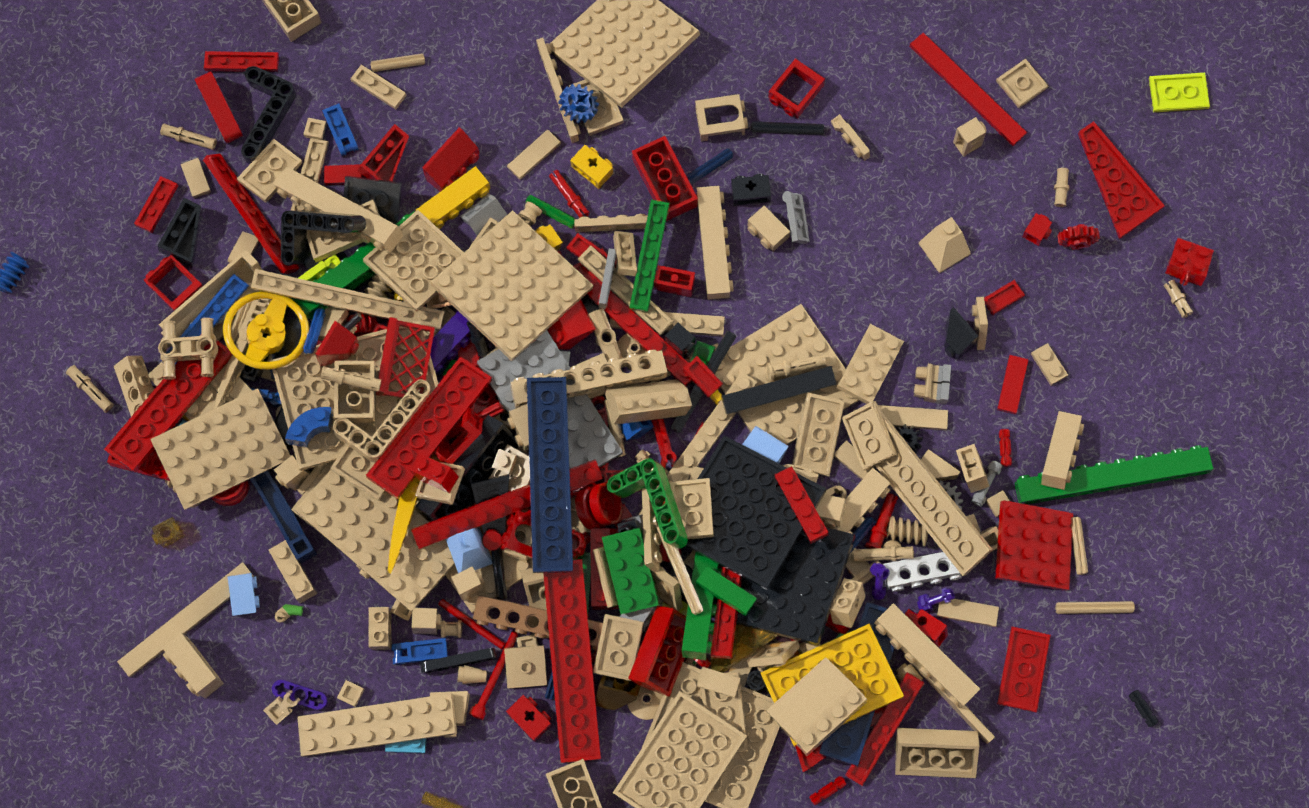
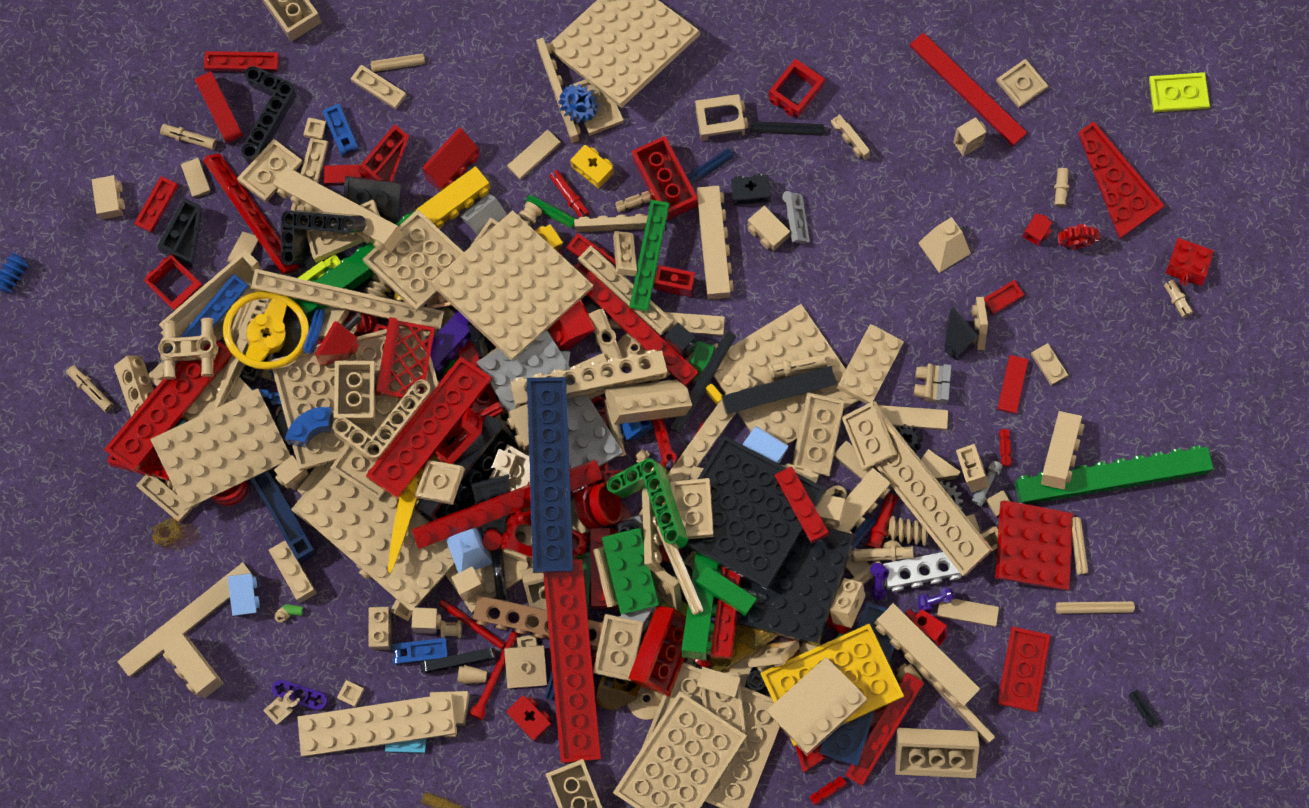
tan pin [321,366,381,392] -> none
red brick [409,453,459,493] -> none
light grey tile [599,248,616,309] -> none
red tile [683,356,723,398] -> none
none -> tan brick [92,175,125,220]
none -> tan plate [136,475,193,523]
none -> tan axle [615,191,652,212]

